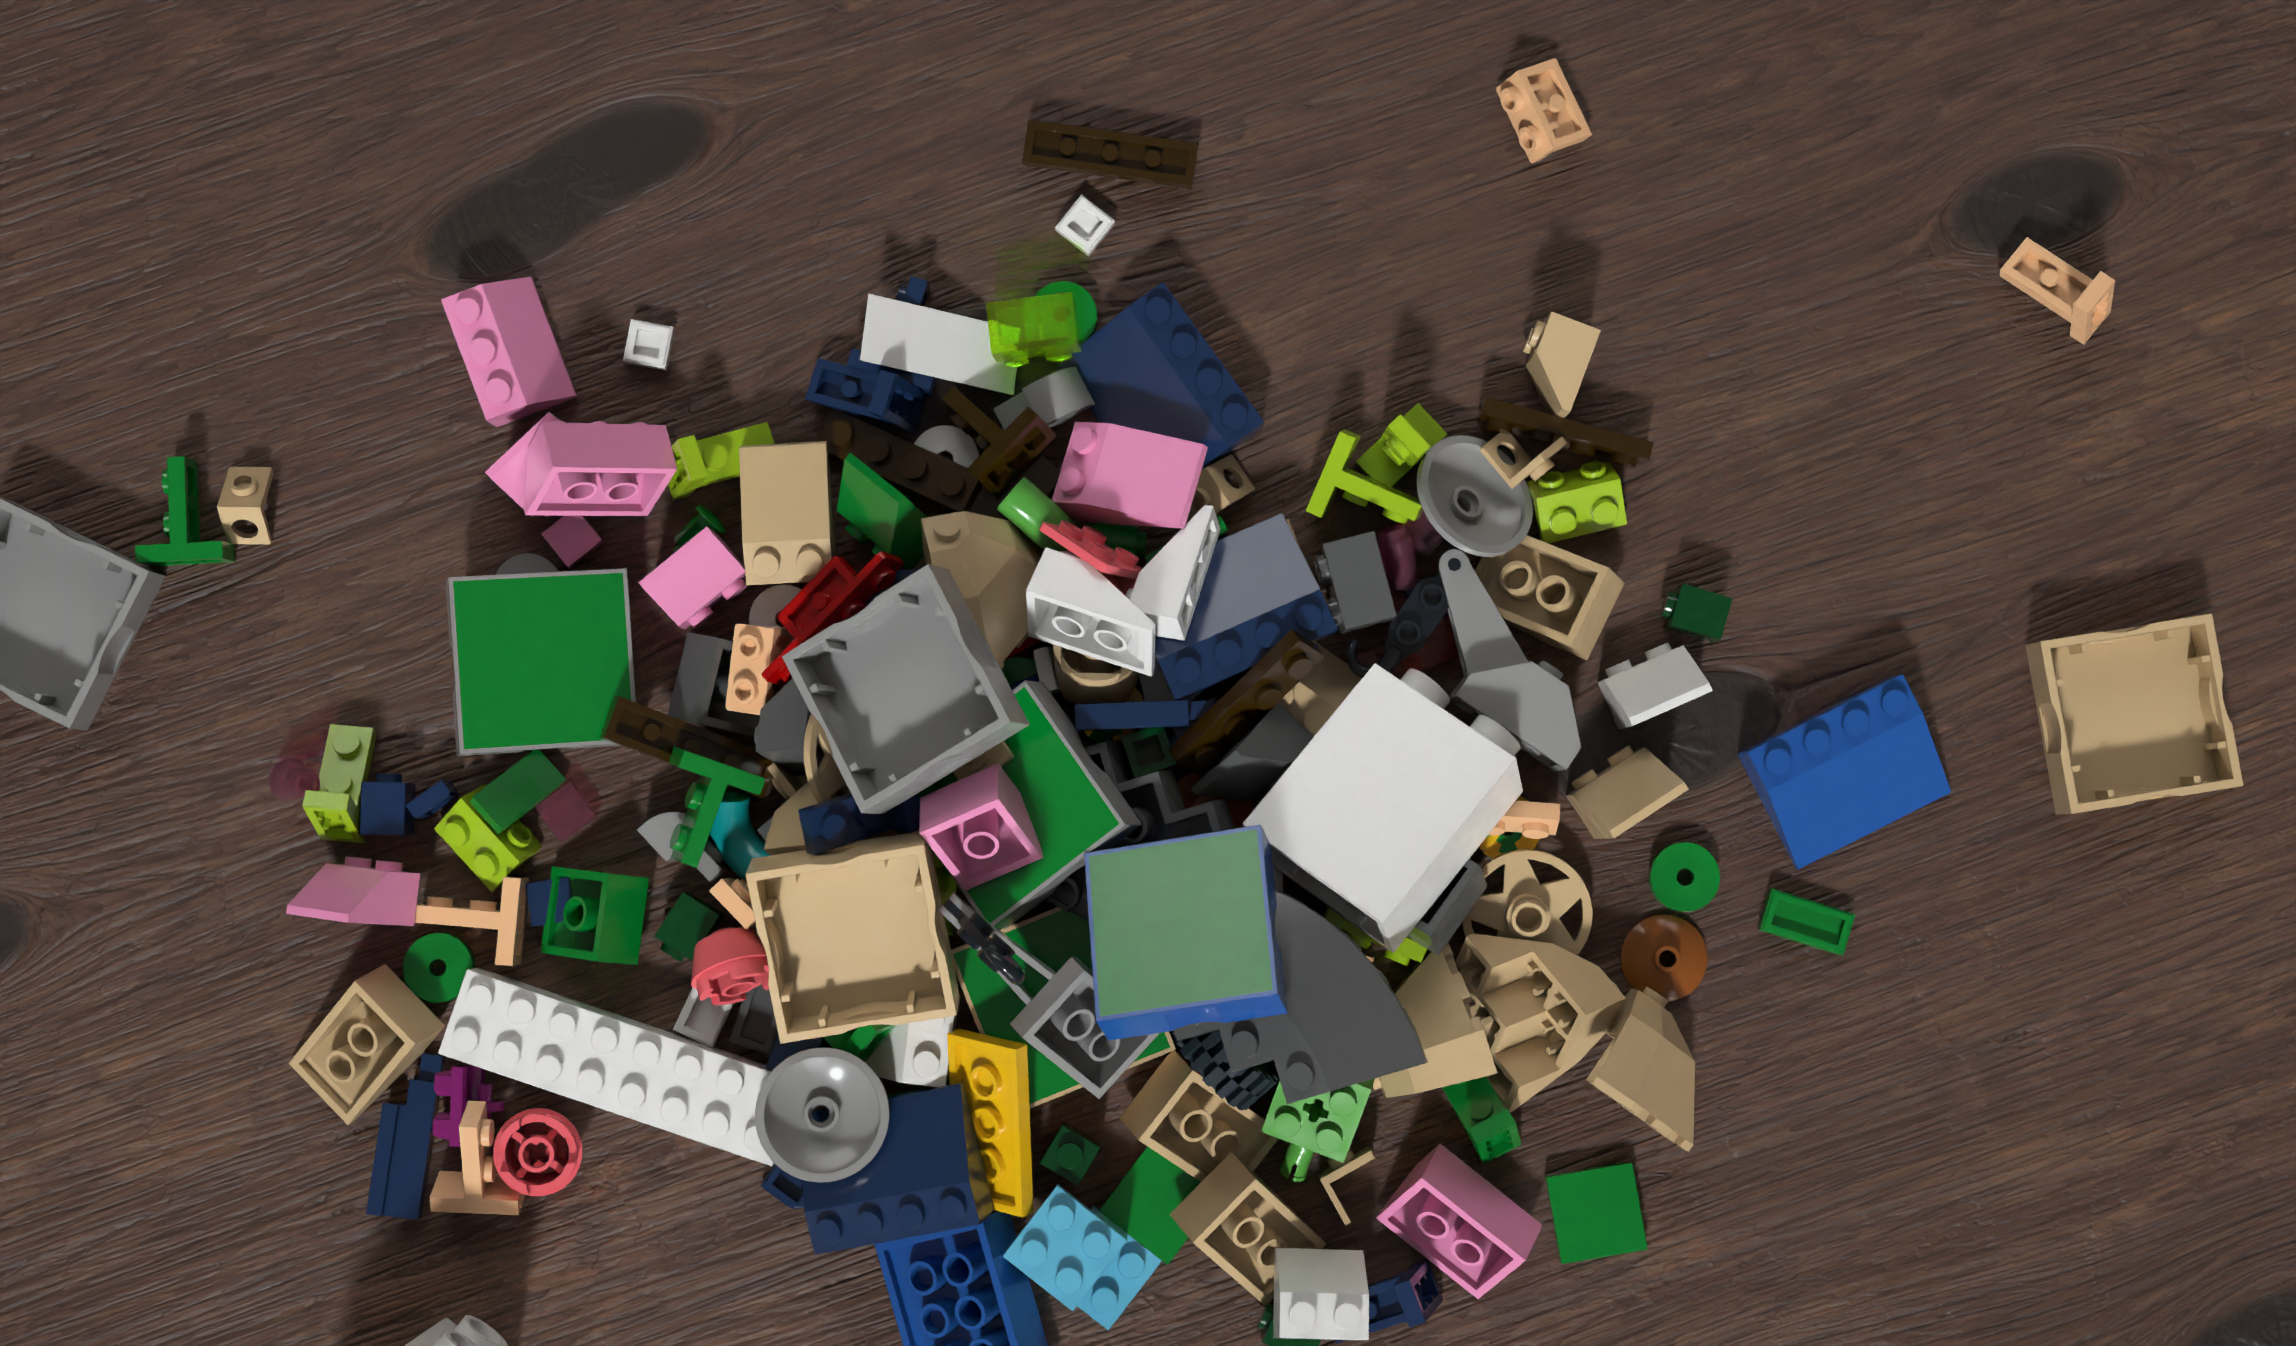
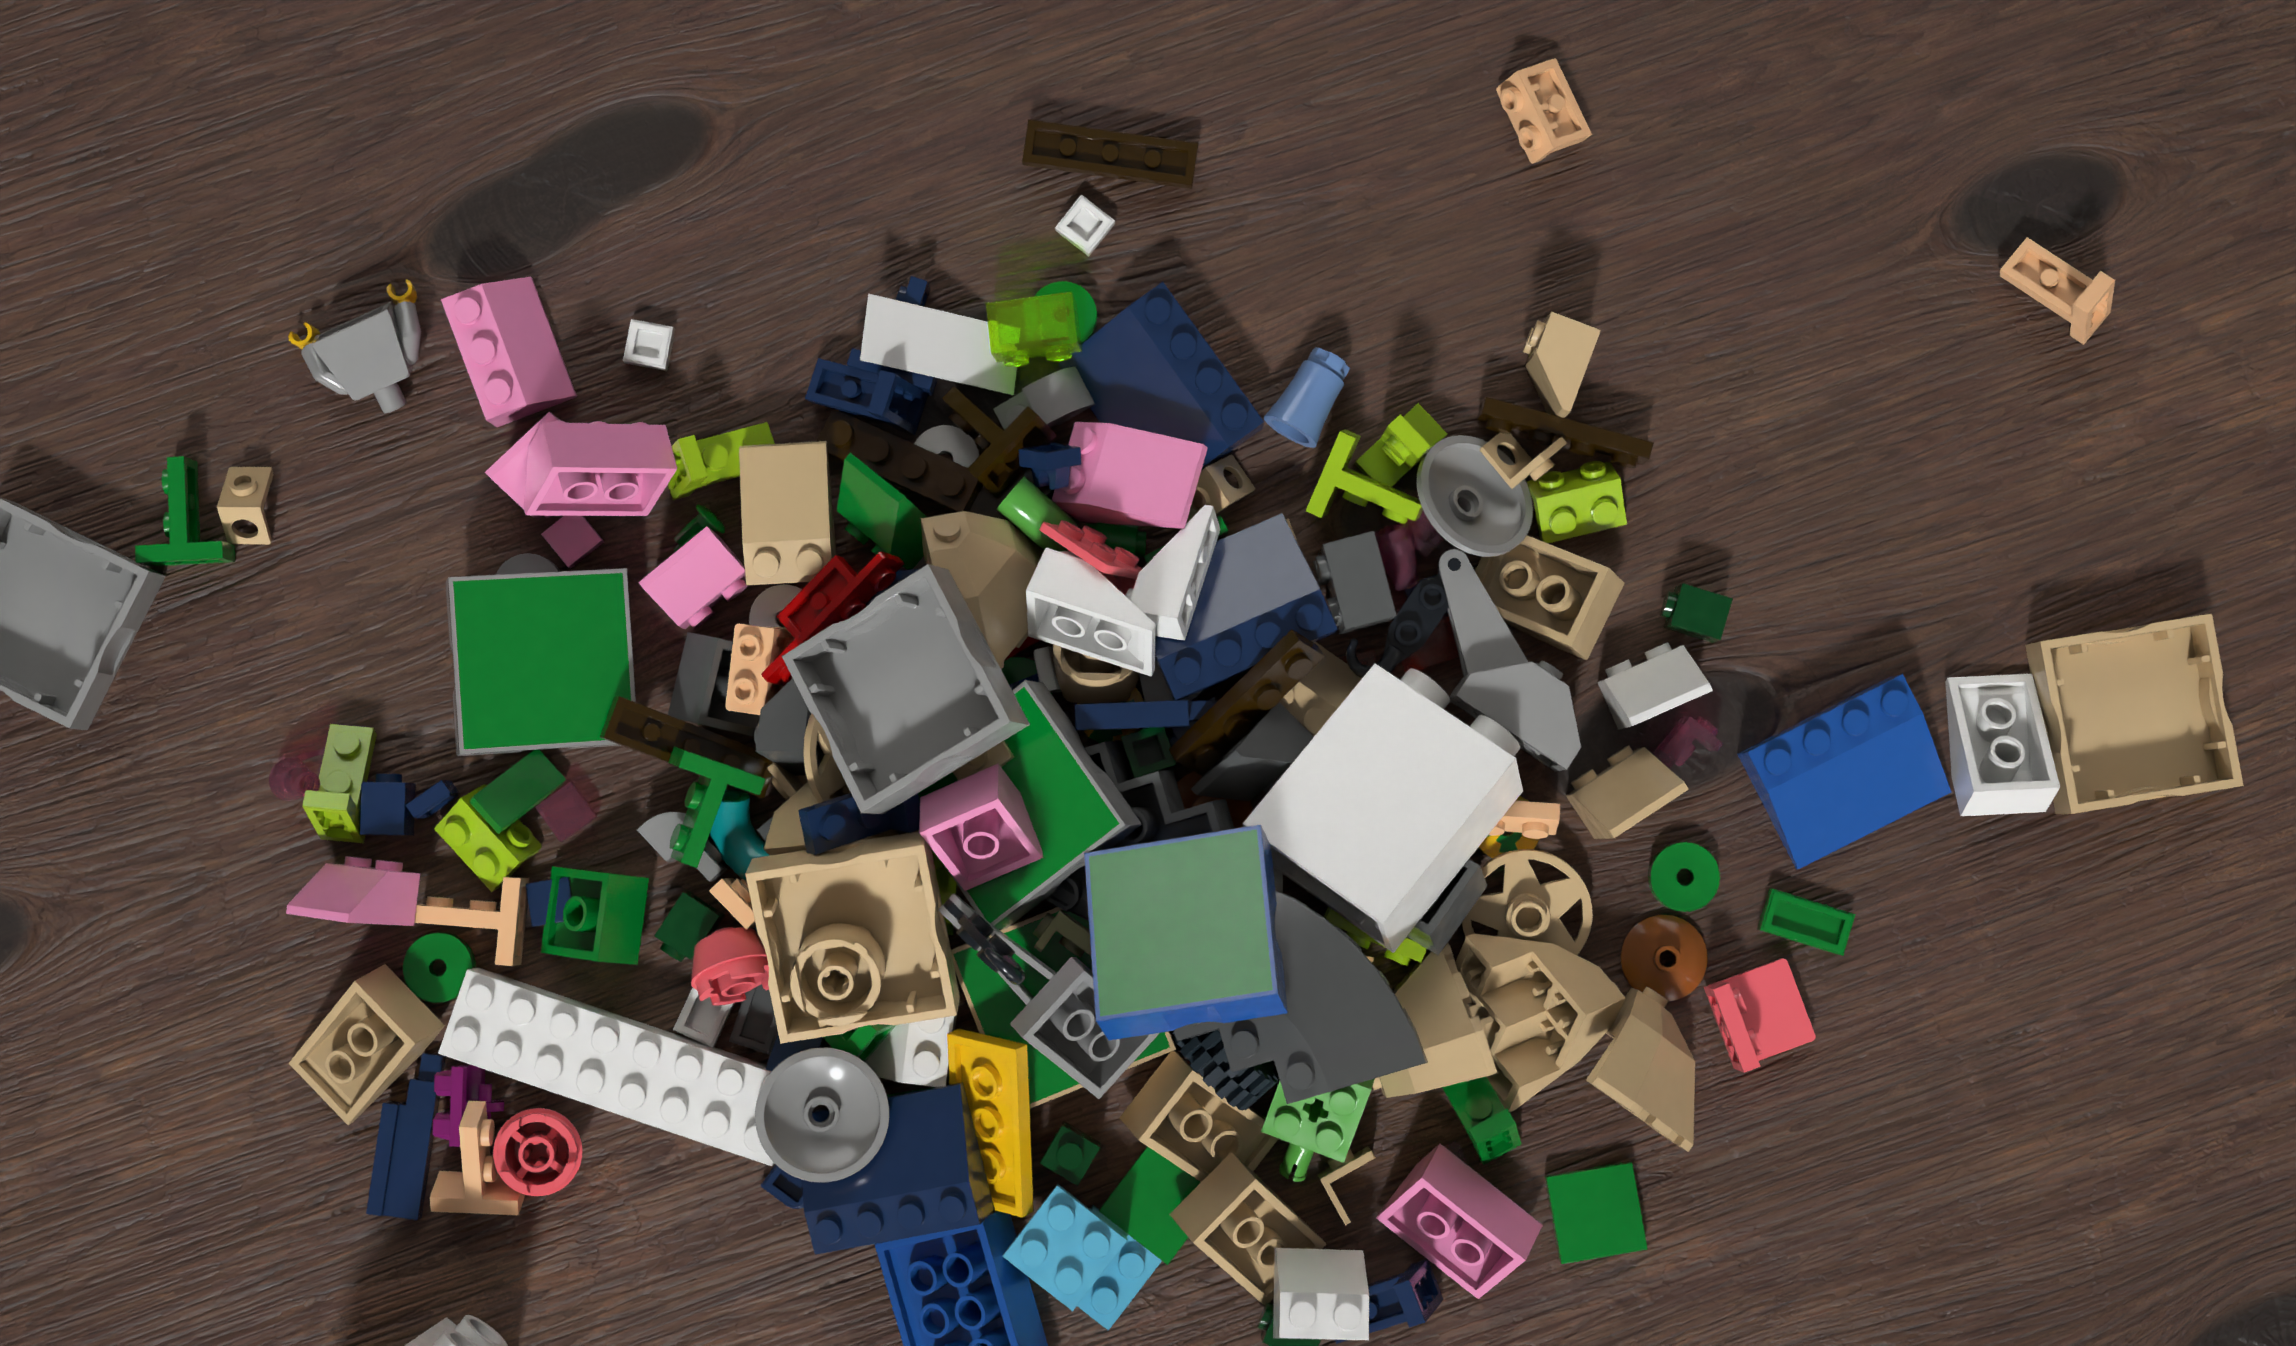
none -> light grey torso [288,279,421,414]
none -> tan brick [790,923,885,1026]
none -> dark blue tile [1019,443,1081,490]
none -> olive bracket [1032,910,1091,958]
none -> medium blue plant [1264,347,1350,448]
none -> clear pink bracket [1652,716,1723,768]
none -> coral bracket [1704,958,1816,1073]
none -> white slope [1945,674,2060,816]

